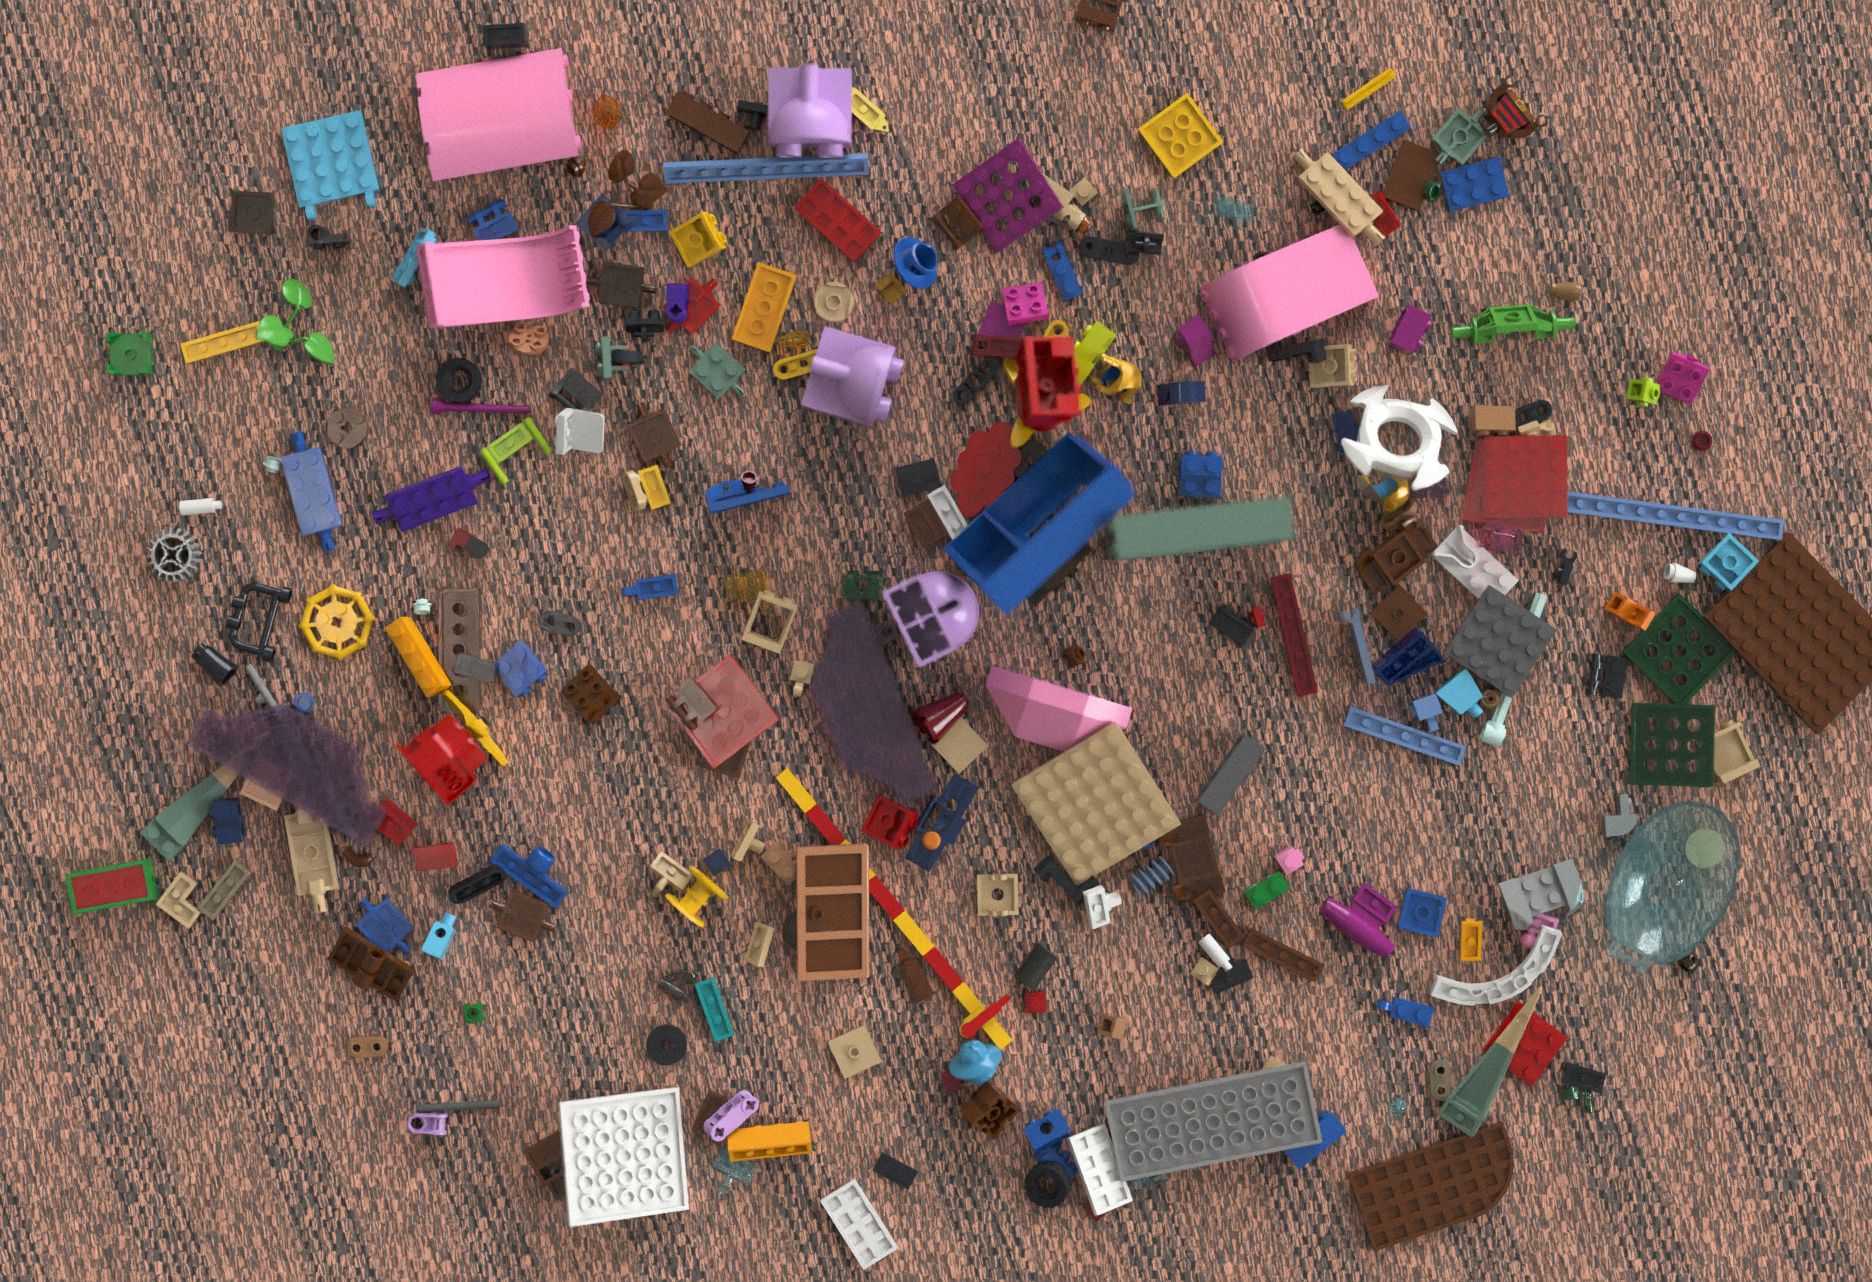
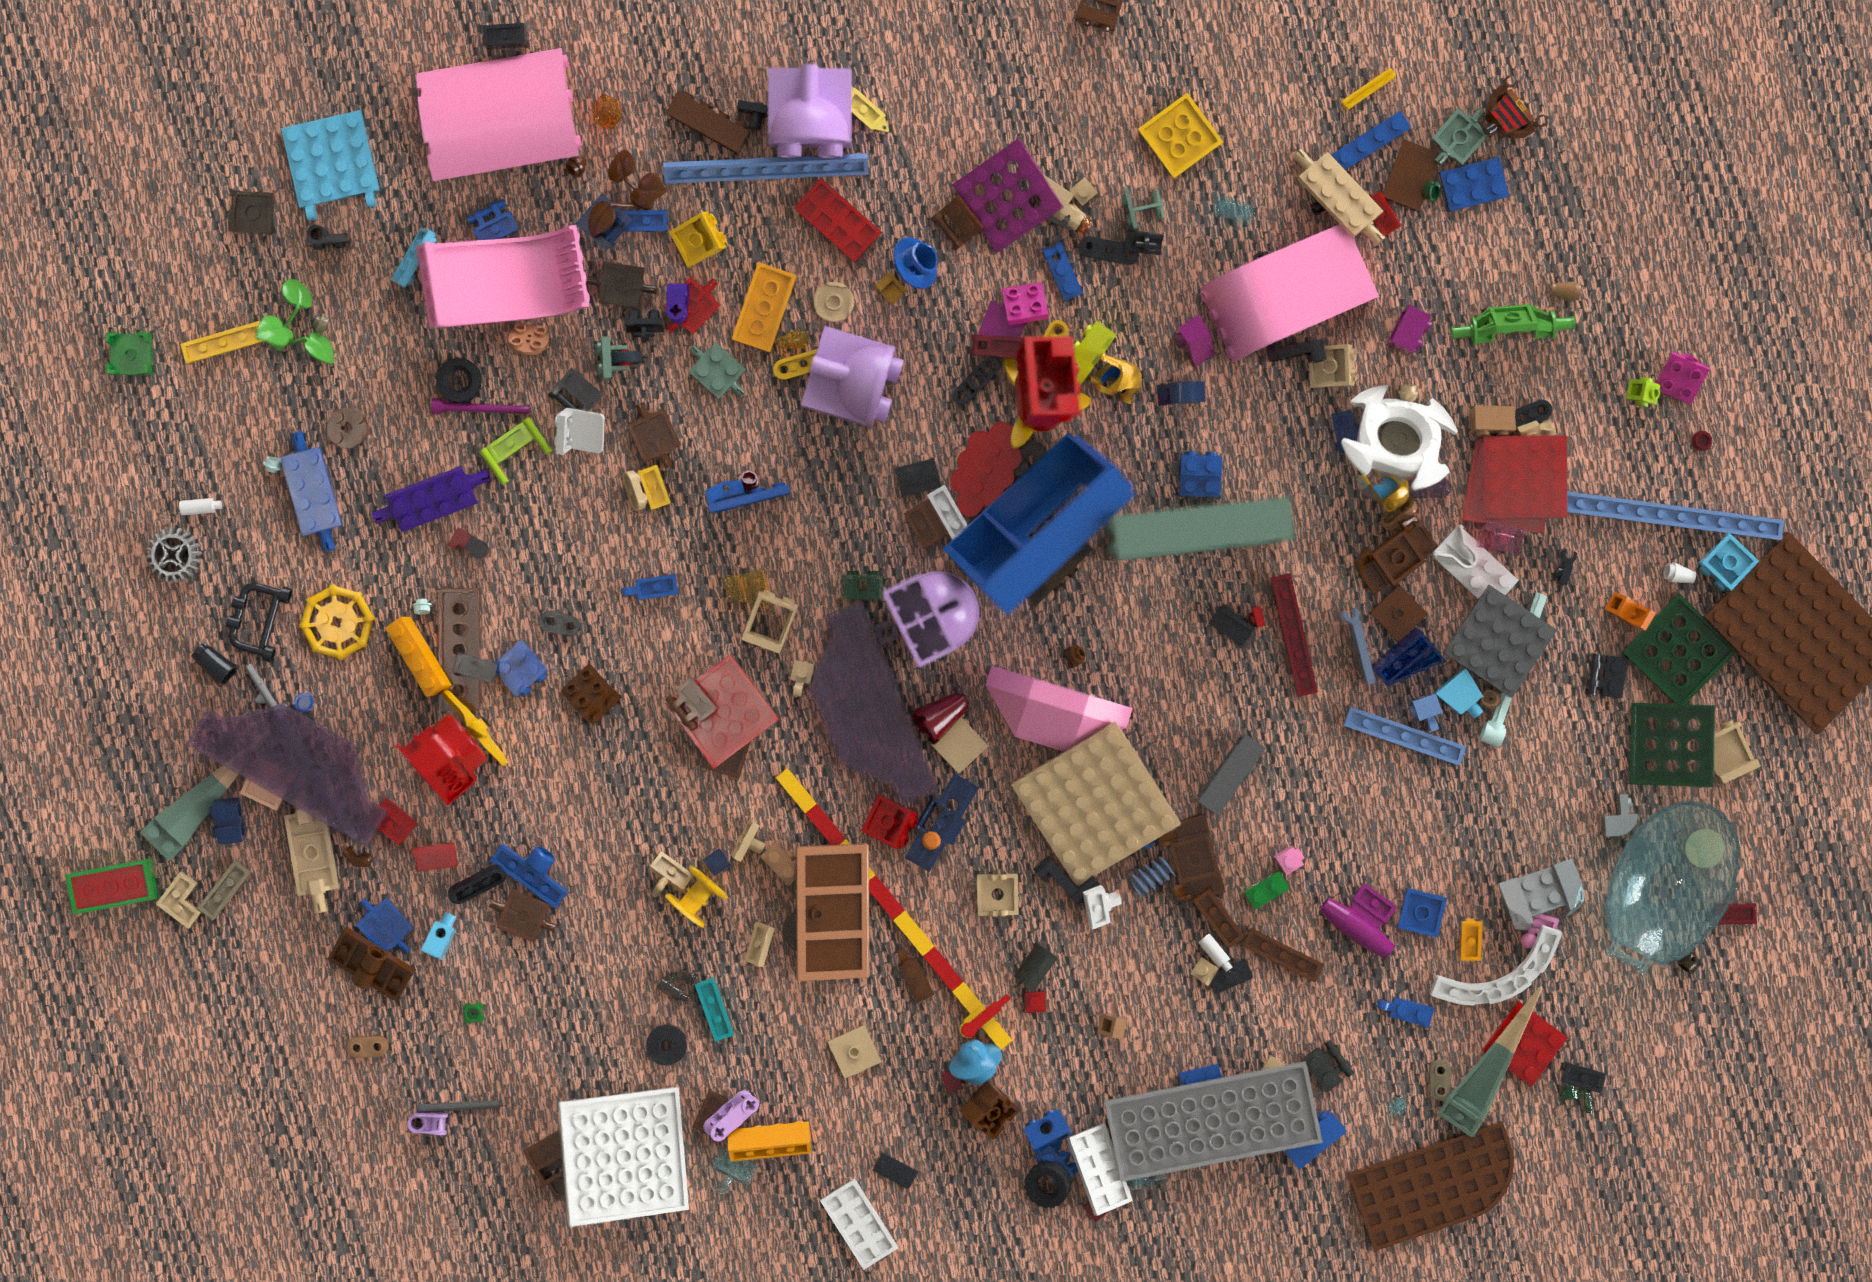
none -> dark tan plate [312,313,329,333]
none -> blue plate [1179,1063,1222,1085]
none -> pearl dark grey plate [1302,1039,1354,1093]
none -> dark tan tile [1380,421,1420,456]
none -> tan plate [1398,384,1419,402]
none -> dark red plate [1714,903,1757,925]

